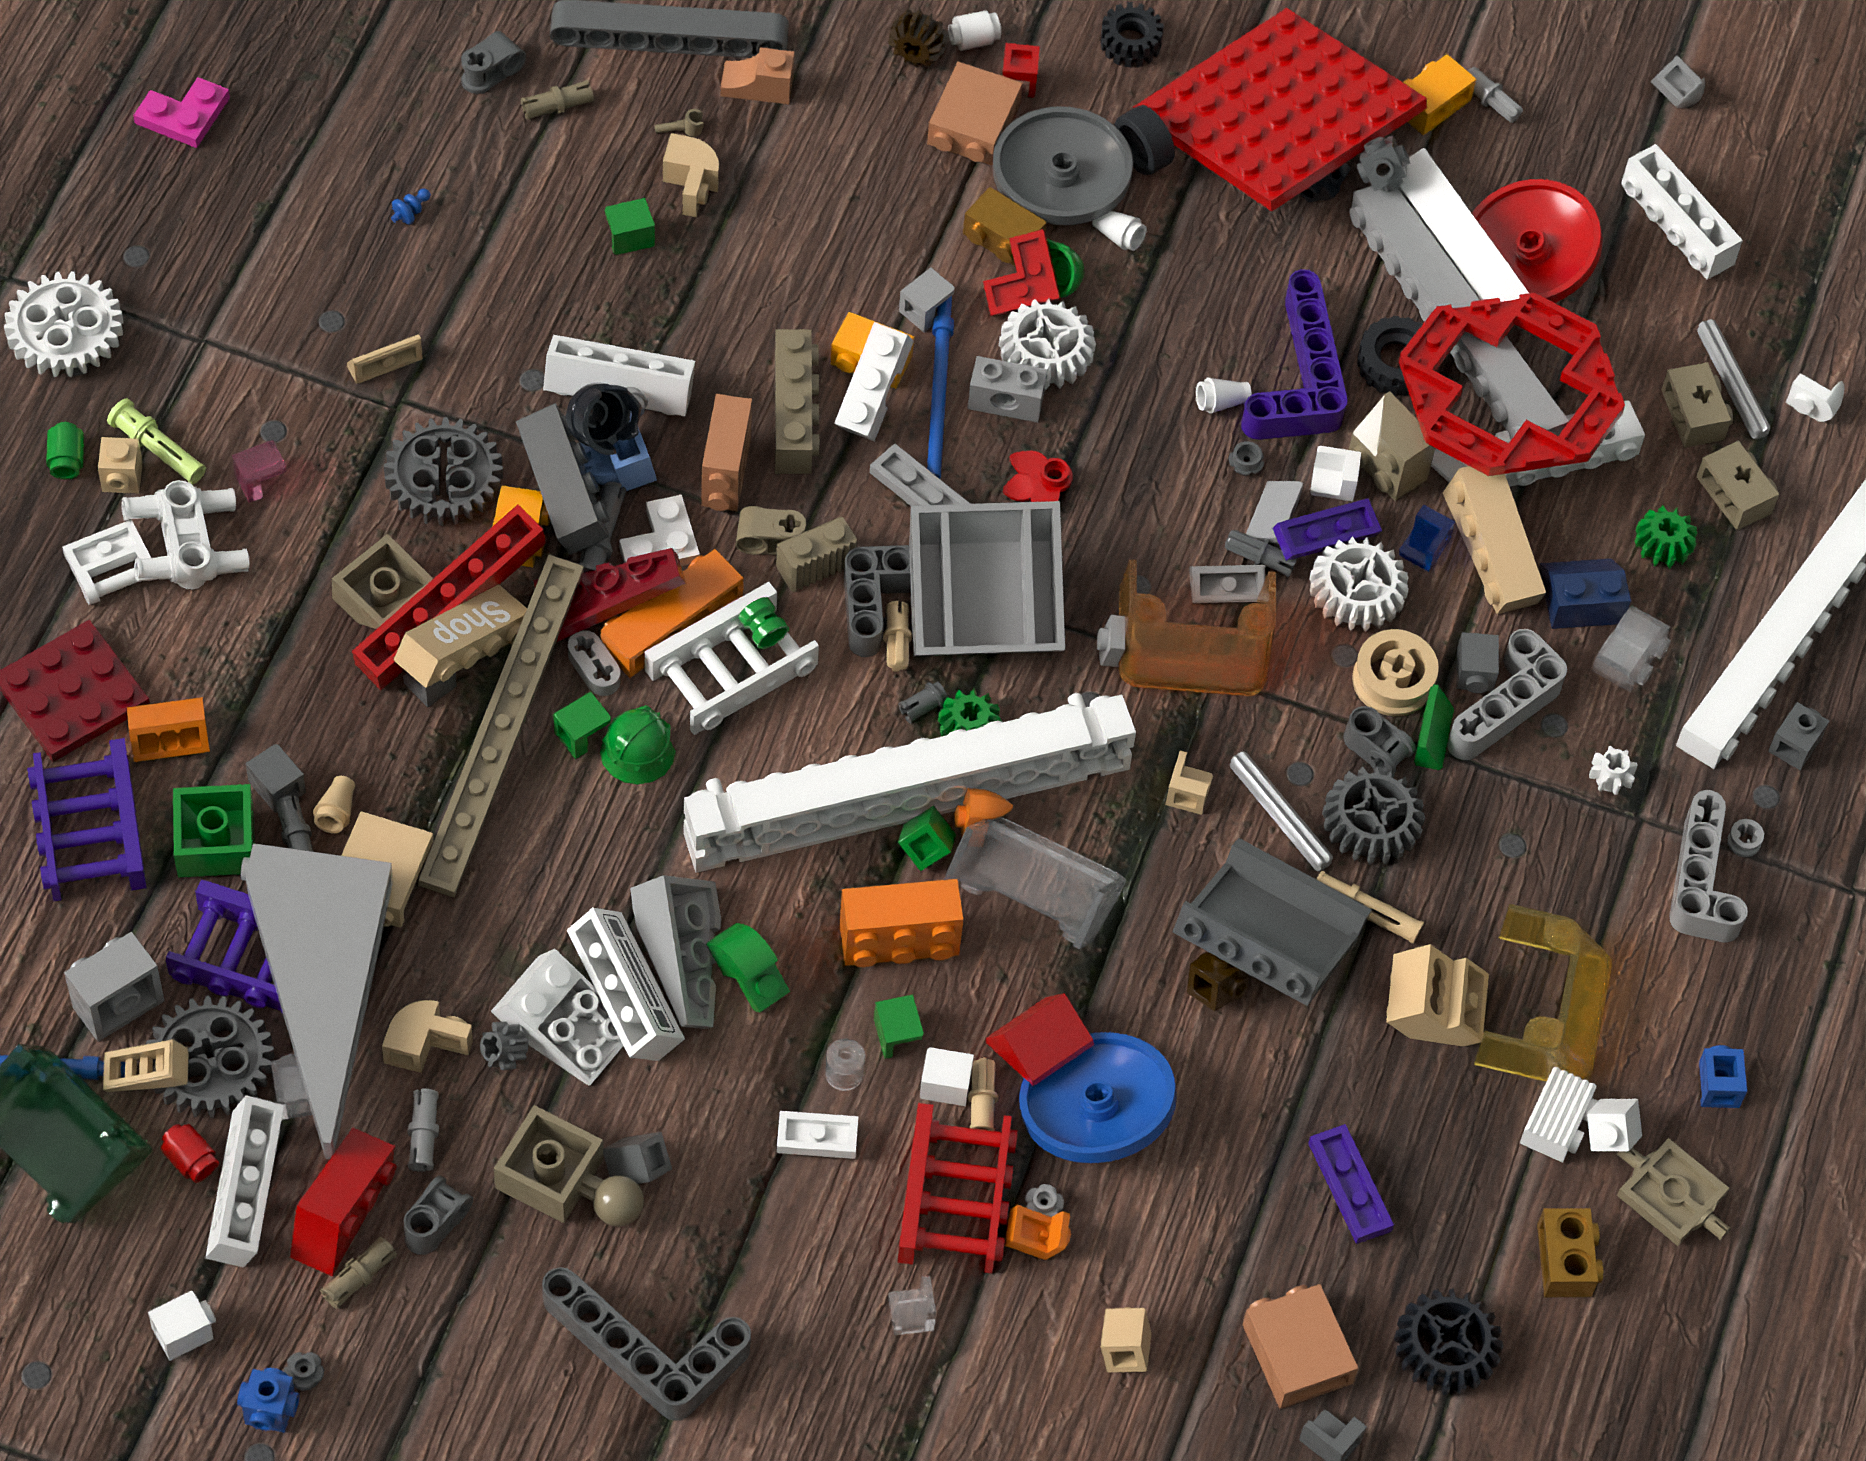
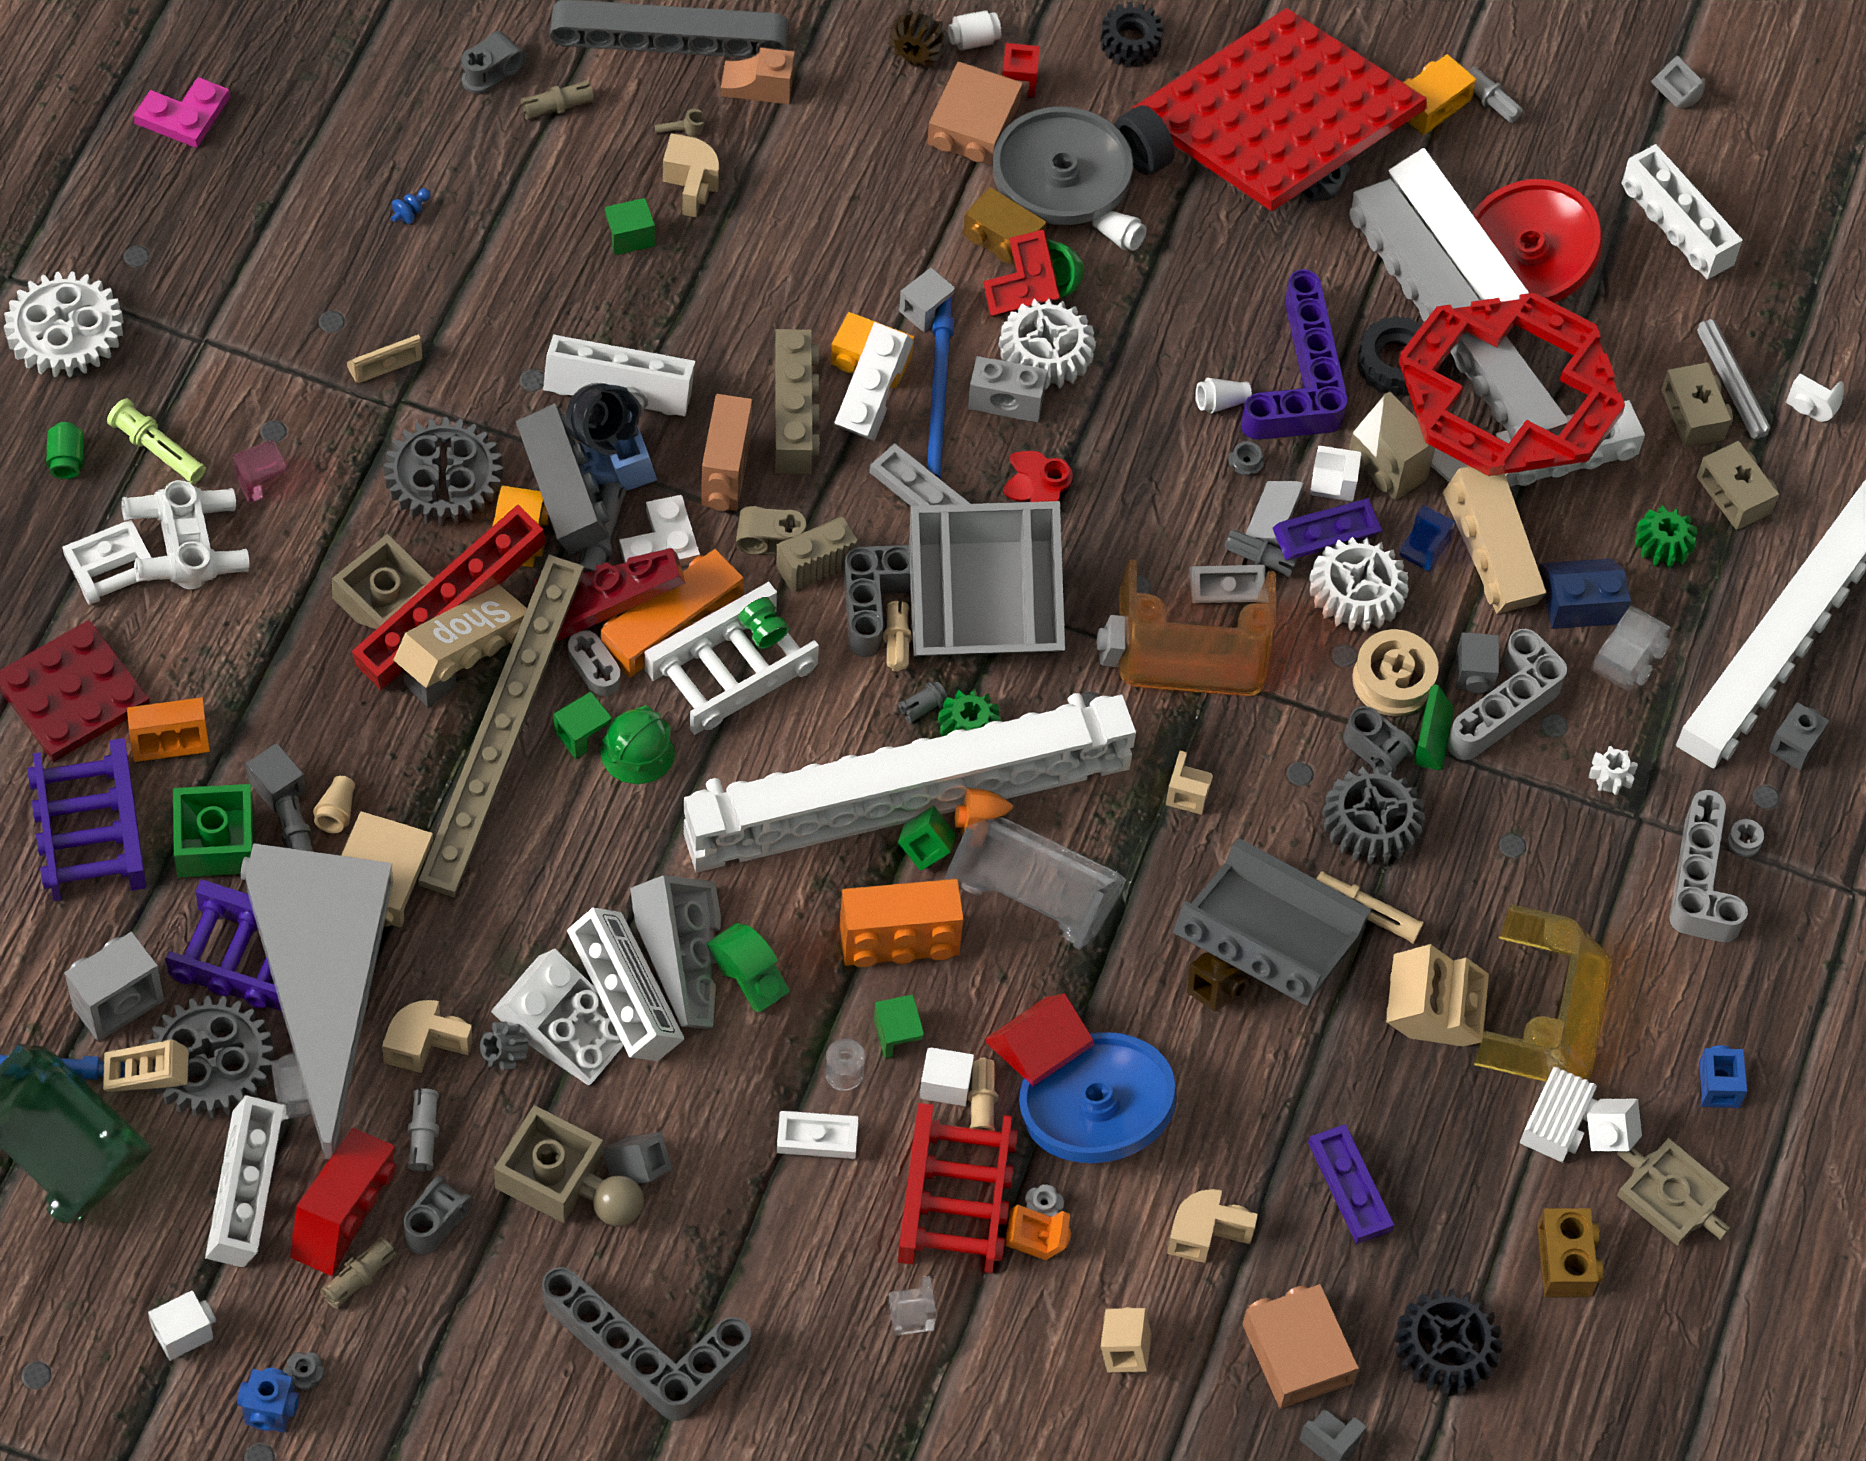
tan brick [98,437,143,493] -> none
red brick [160,1124,219,1183] -> none
light grey axle [1230,751,1333,871] -> none
dark grey brick [1357,135,1410,191] -> none
none -> tan brick [1167,1189,1258,1263]

